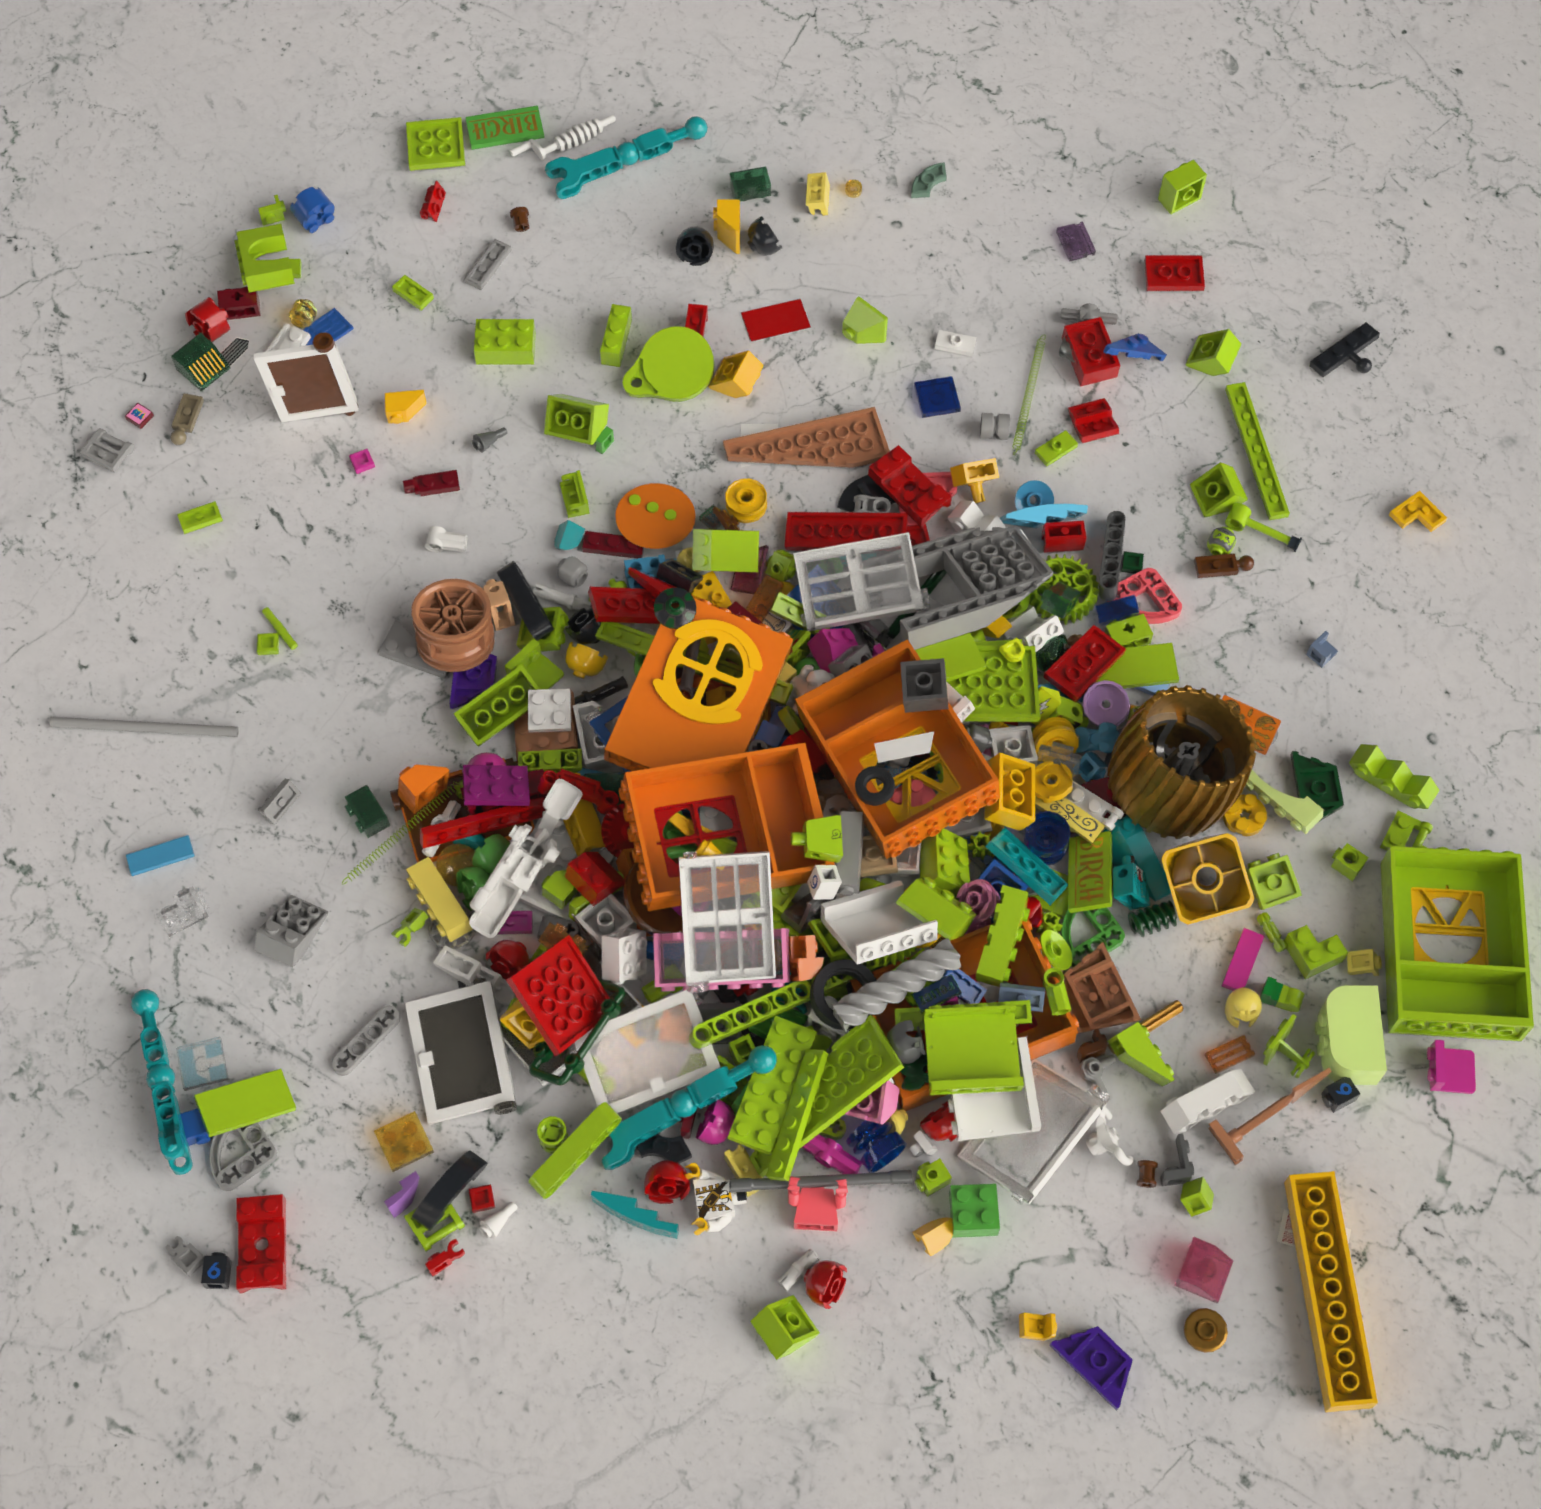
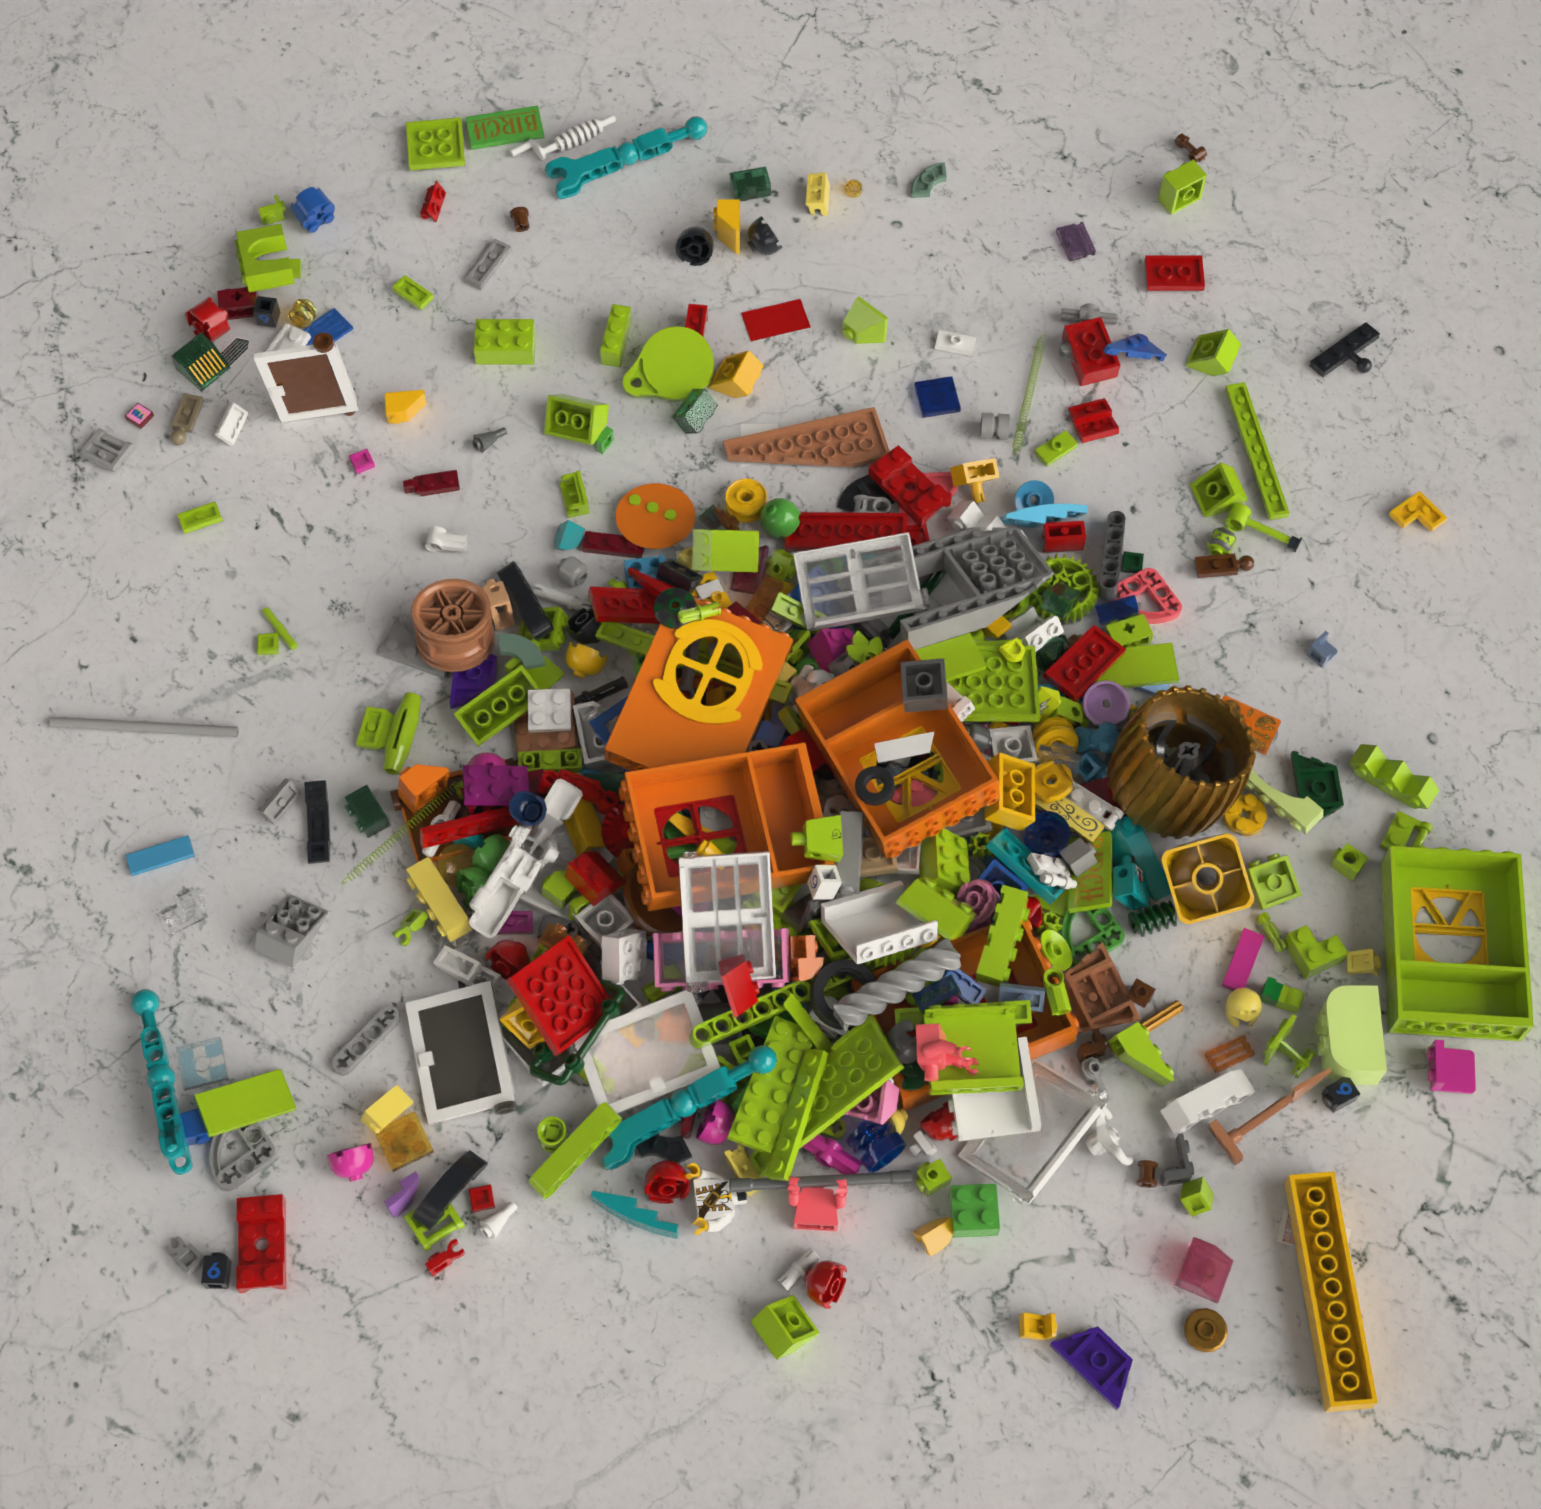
none -> white plate [215,402,248,446]
none -> black brick [253,296,281,328]
none -> black slope [304,780,330,864]
none -> dark pink cylinder [327,1143,374,1182]
none -> lime plate [356,692,421,775]
none -> light yellow hinge [360,1085,414,1134]
none -> sand green tile [497,633,546,670]
none -> dark blue hair [509,791,547,827]
none -> clear green brick [672,389,718,434]
none -> lime axle [678,602,721,623]
none -> white sticker [696,579,724,599]
none -> red slope [718,954,760,1018]
none -> bright green cylinder [760,498,801,539]
none -> lime sticker [783,993,833,1056]
none -> lime plate [846,631,883,664]
none -> coral torso [916,1024,979,1081]
none -> white plate [1026,853,1077,889]
none -> light grey brick [1059,837,1098,877]
none -> reddish brown bracket [1126,978,1156,1008]
none -> reddish brown bar [1175,133,1207,163]

